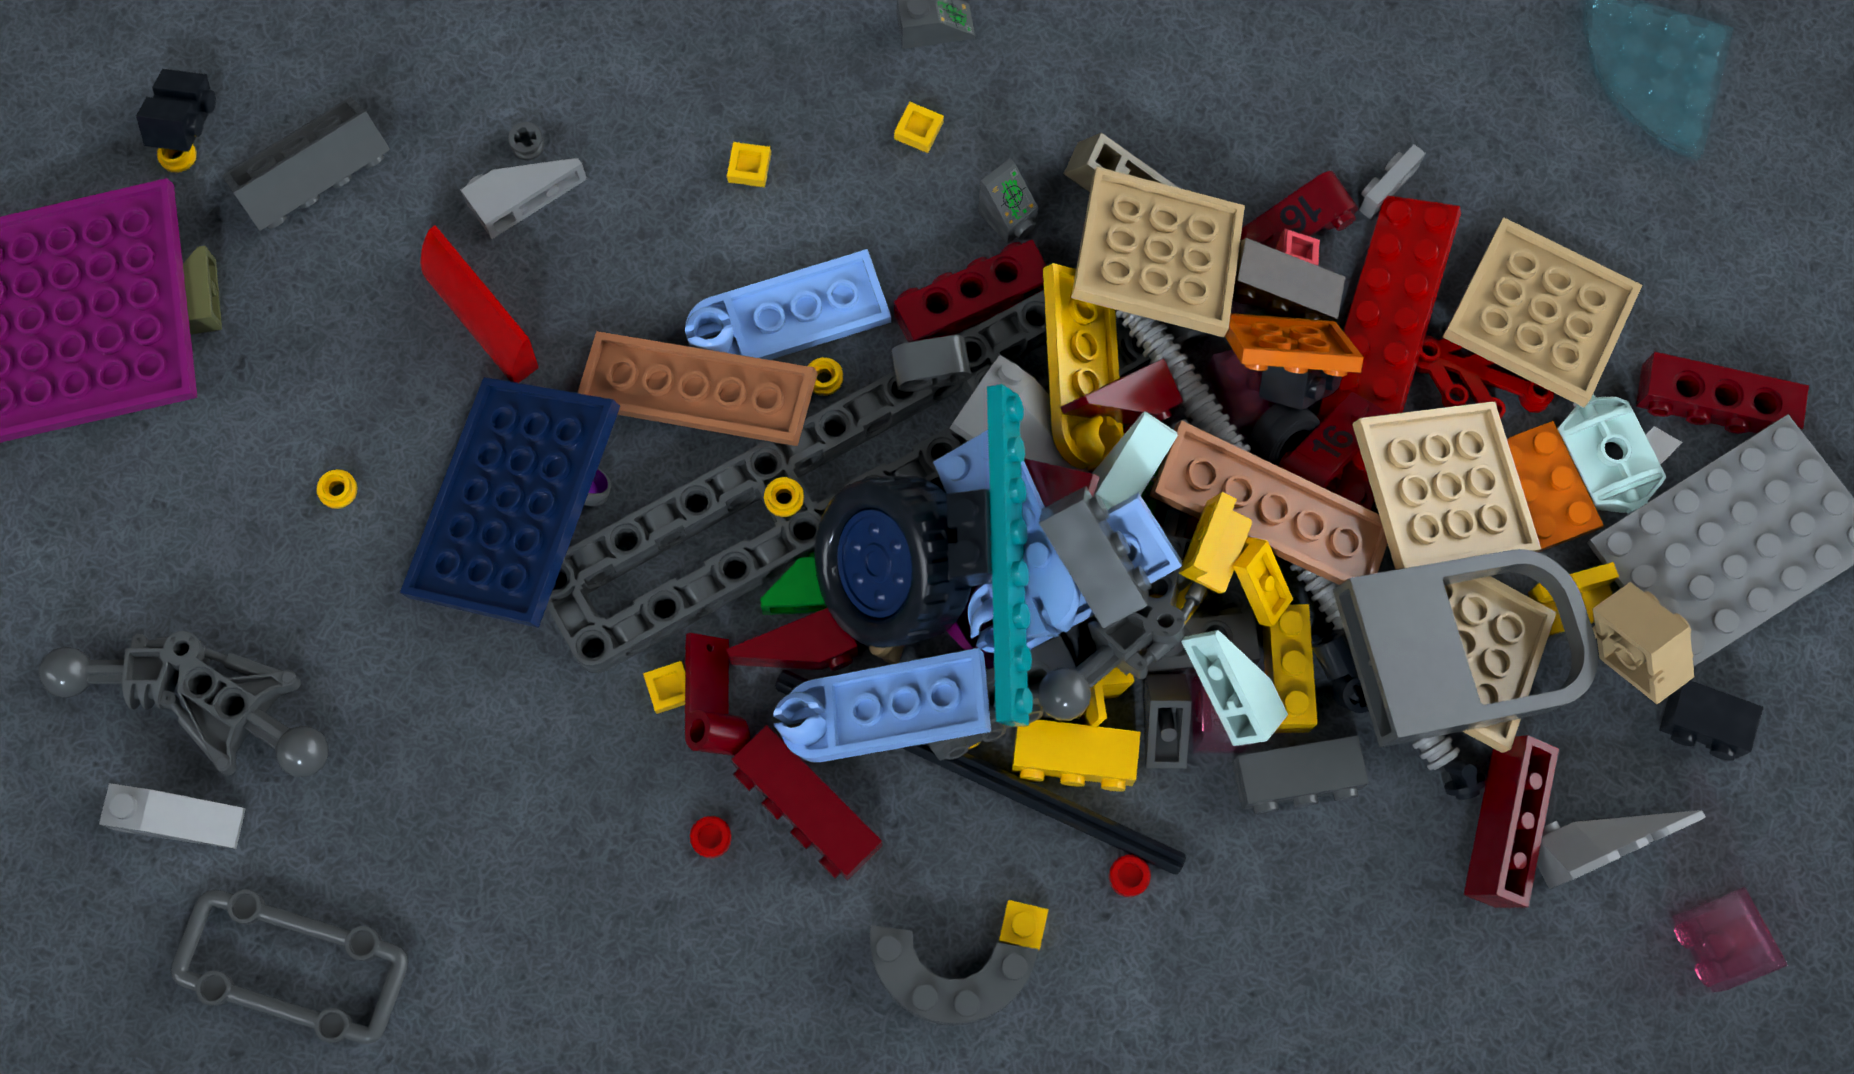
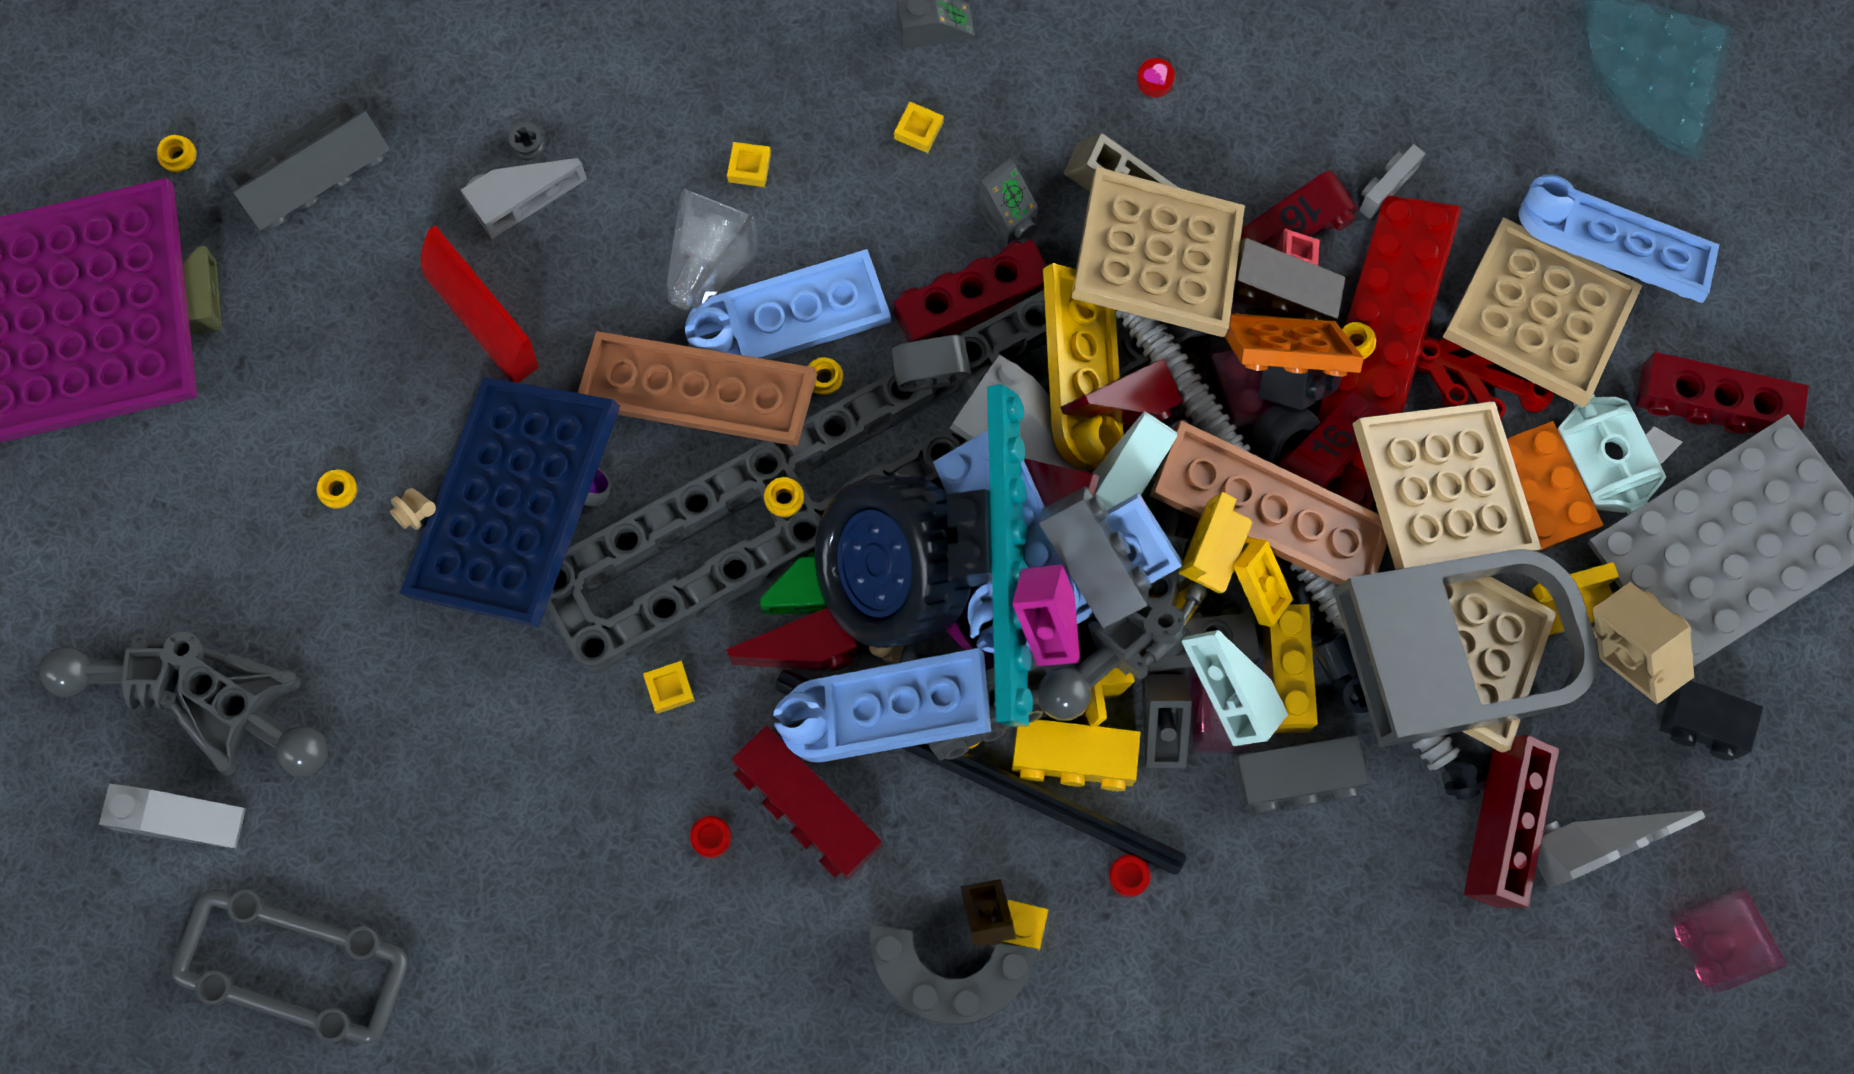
black brick [136,69,216,152] -> none
dark red door [685,633,750,756] -> none
none -> tan plate [390,488,436,530]
none -> clear slope [667,188,758,310]
none -> dark brown plate [960,879,1016,946]
none -> dark pink slope [1012,564,1080,666]
none -> red tile [1137,58,1175,97]
none -> yellow plate [1342,322,1376,359]
none -> light blue plate [1519,174,1719,303]

